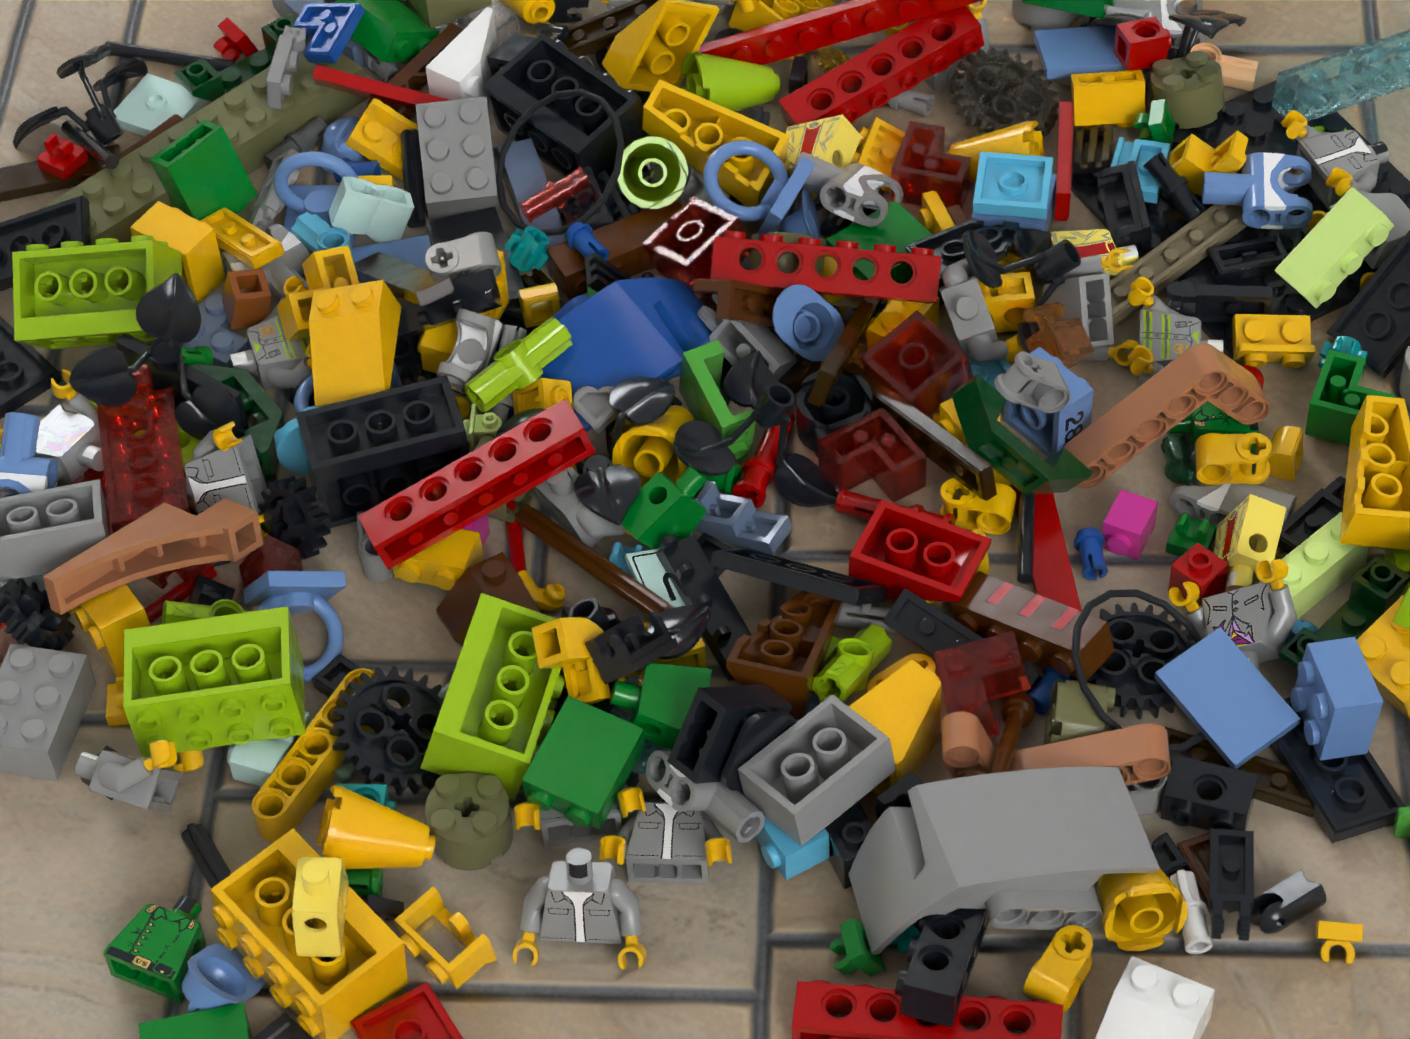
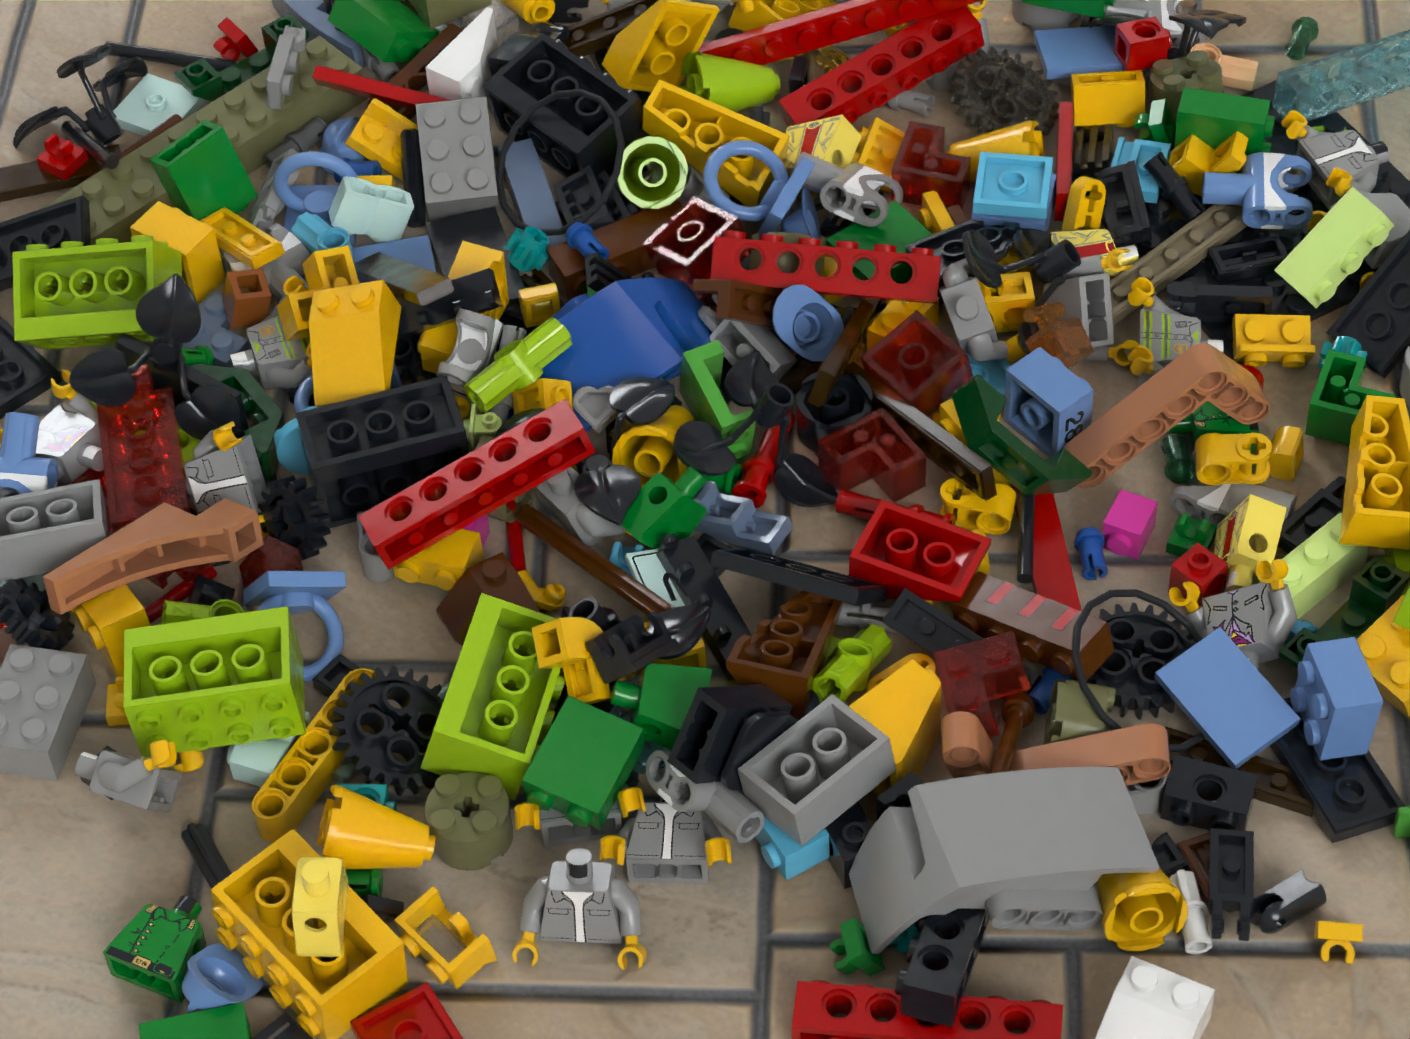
blue tile [292,3,365,63] -> none
light grey piece [425,232,502,280] -> none
clear red pin [518,166,592,224] -> none
light grey piece [994,351,1071,413] -> none
yellow piece [1023,925,1093,1014] -> none
none -> yellow beam [1062,176,1106,231]
none -> green brick [1174,87,1275,174]
none -> clear green pin [1284,16,1319,60]

